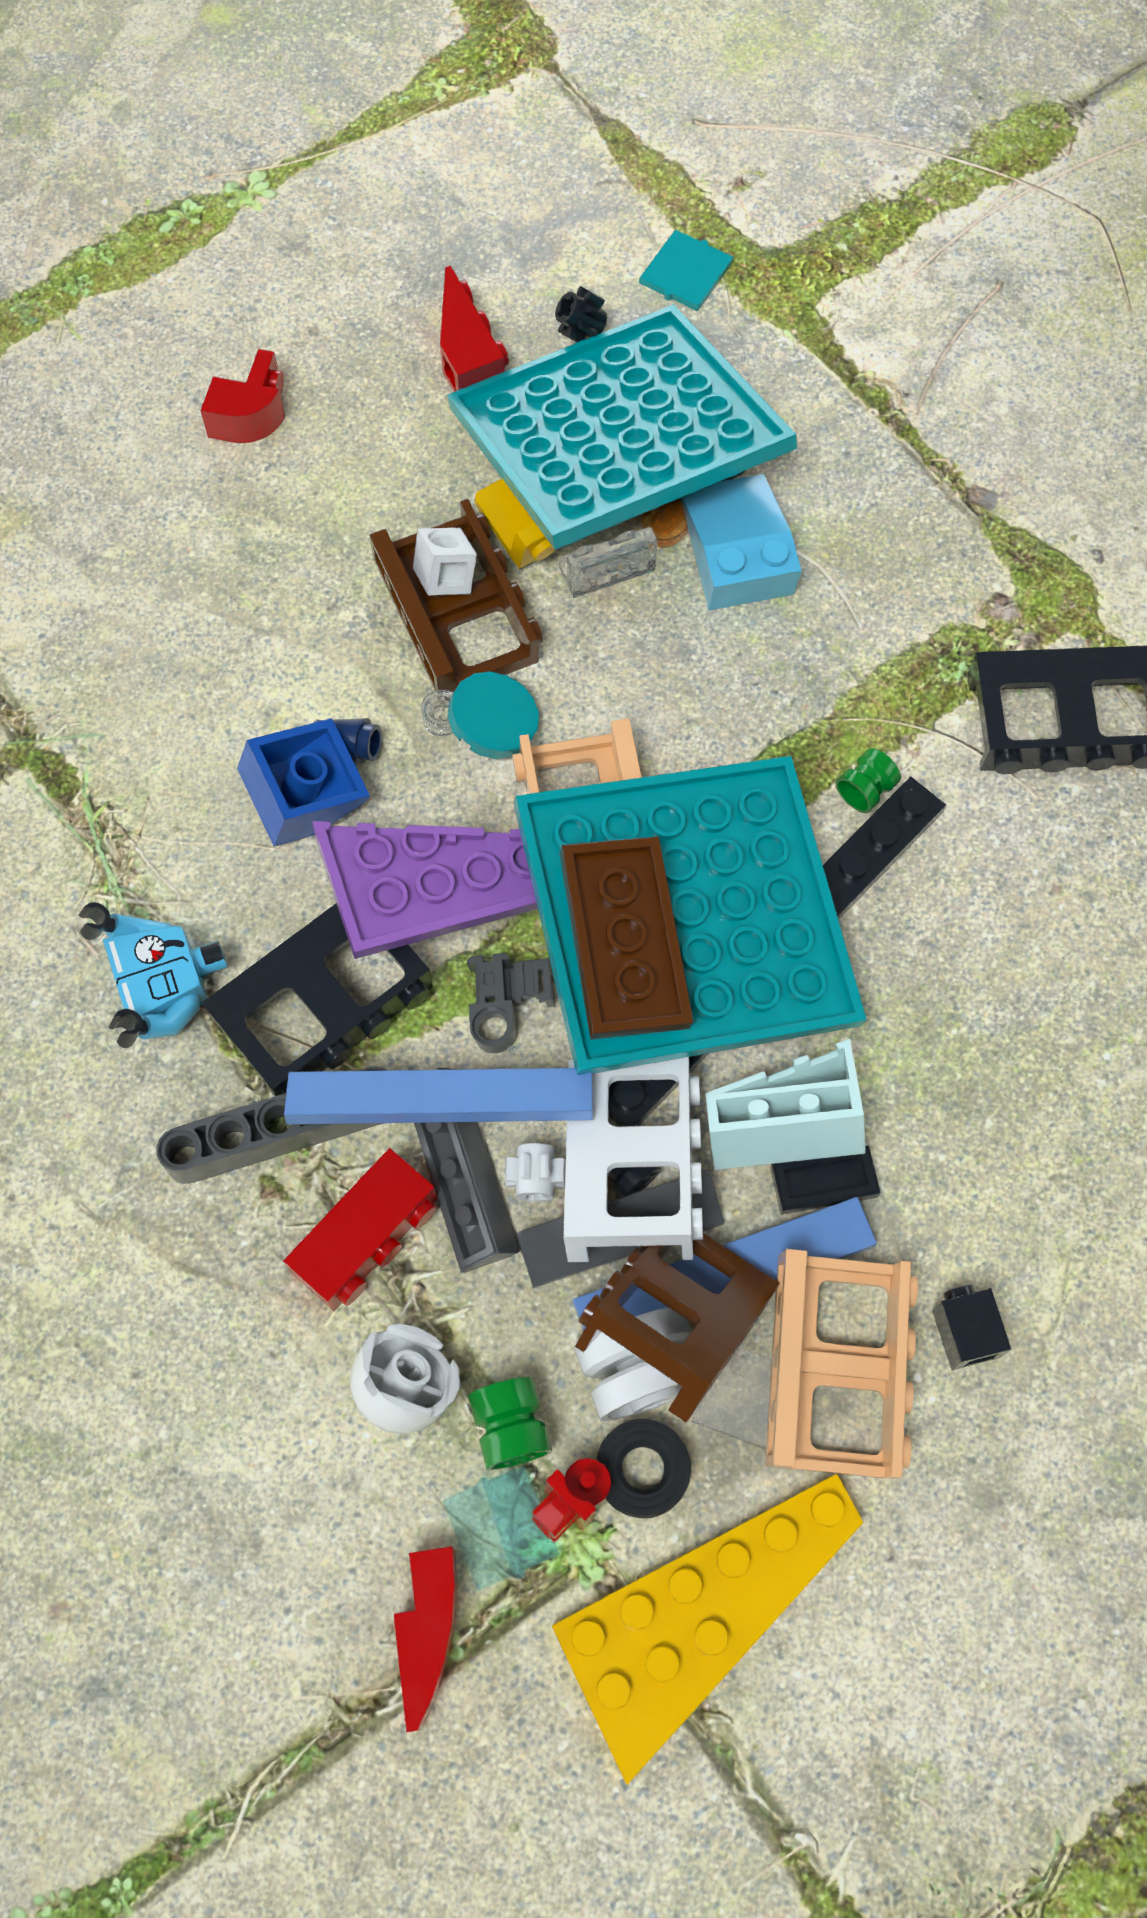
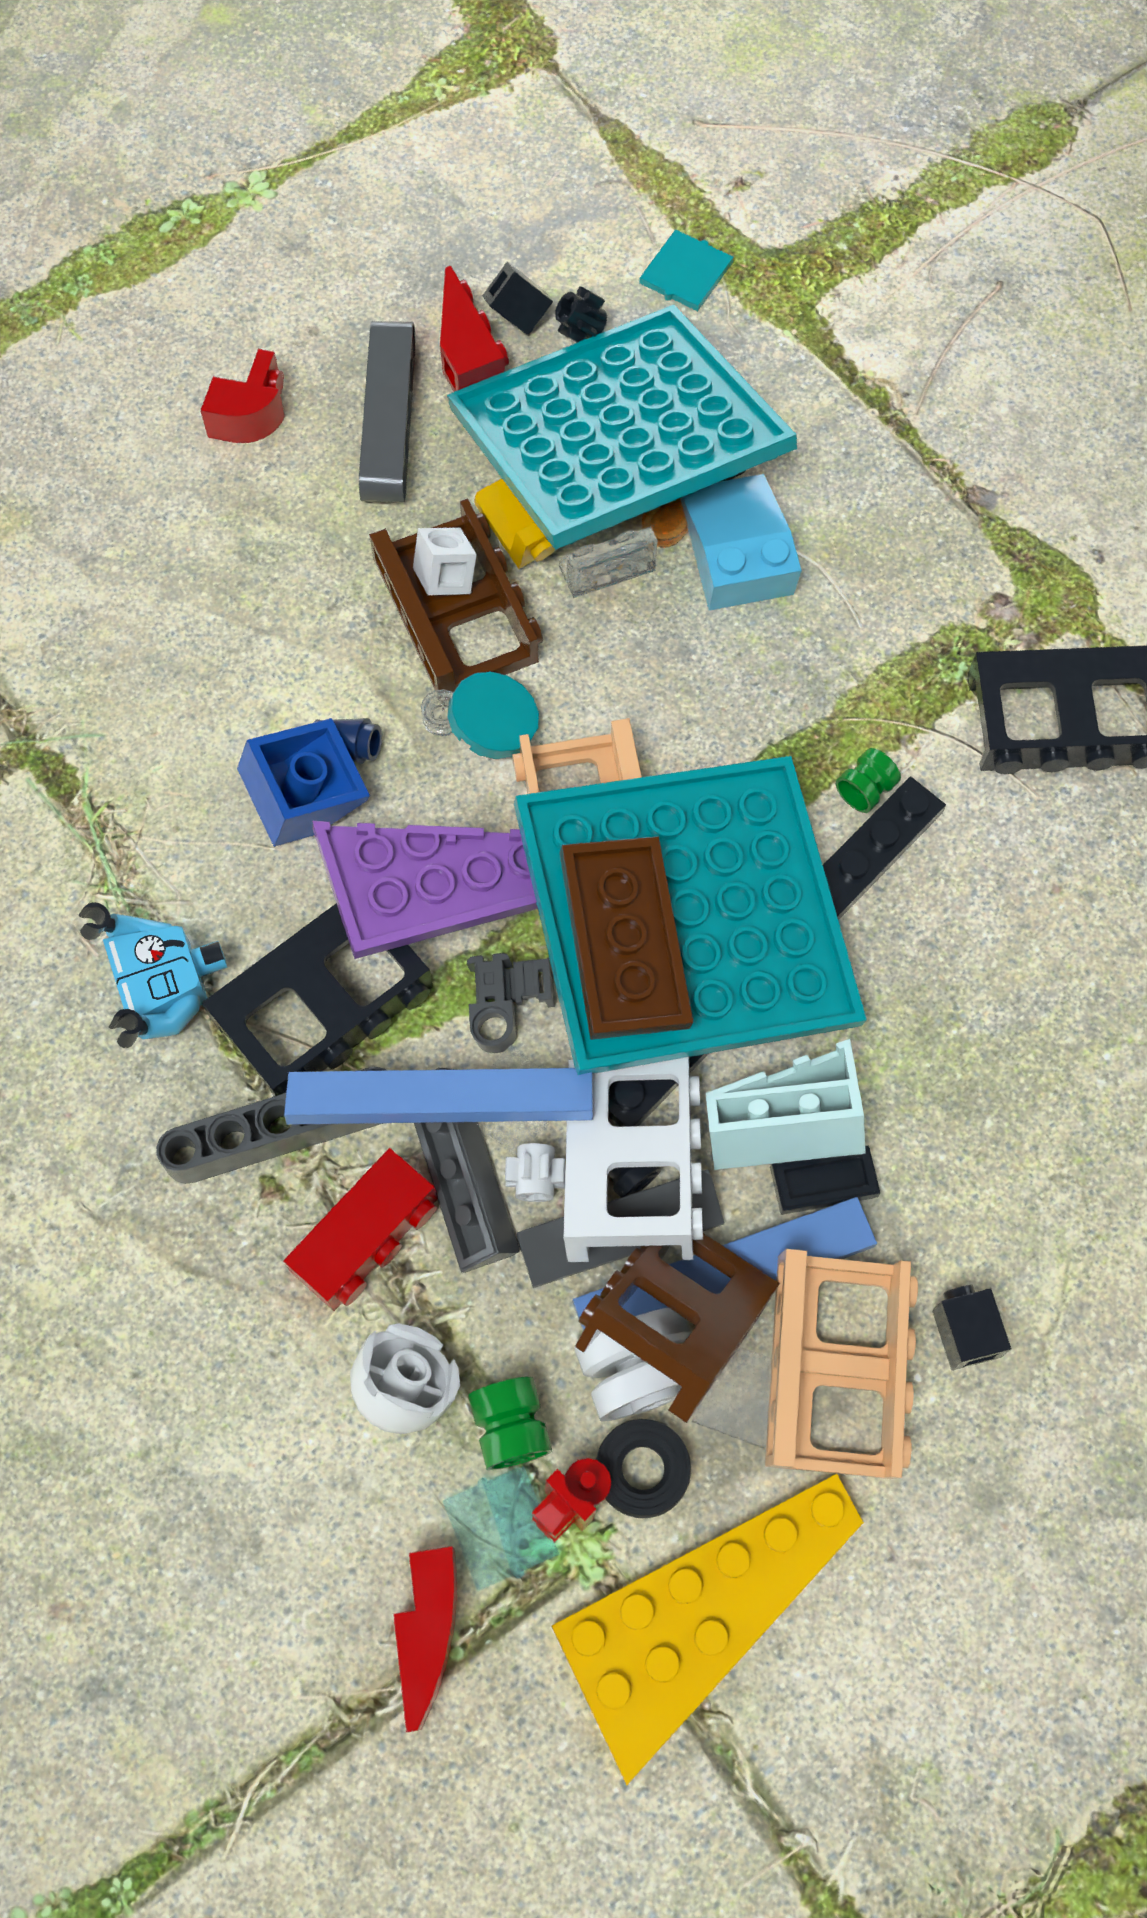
none -> dark grey beam [359,321,415,502]
none -> black panel [482,261,553,335]

